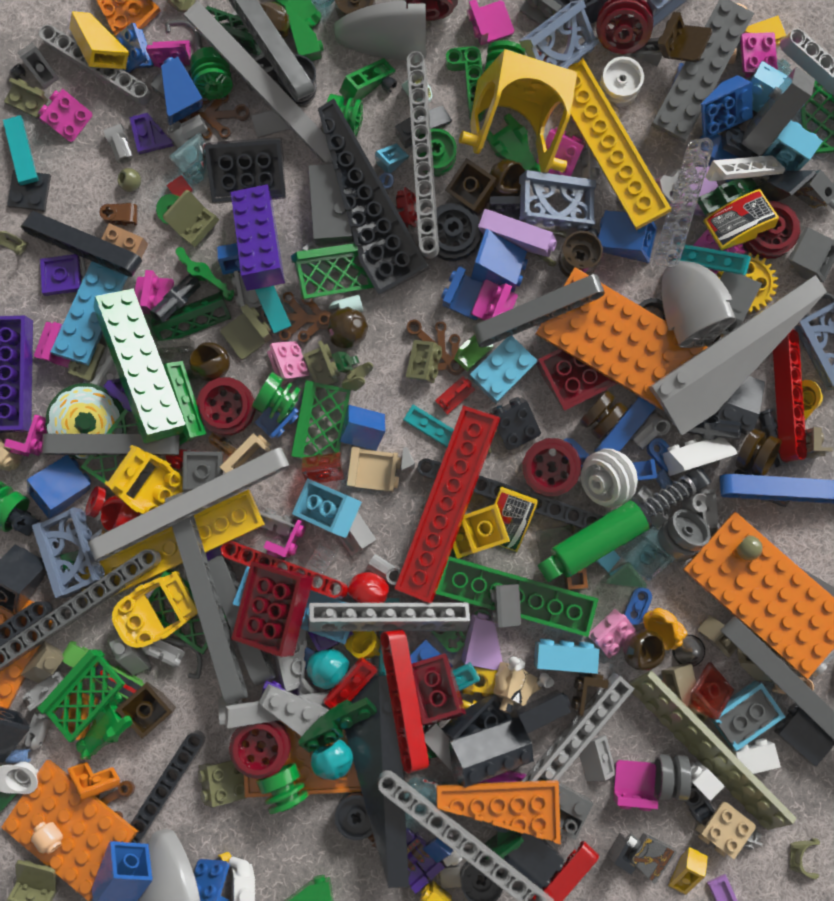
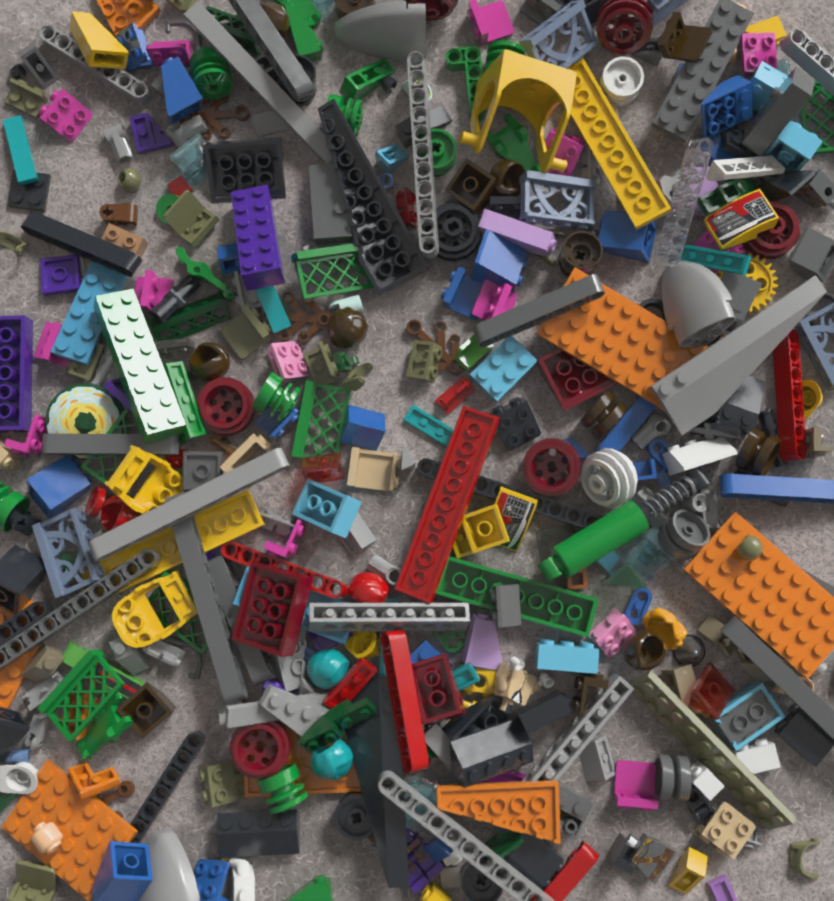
none -> black slope [216,809,300,858]

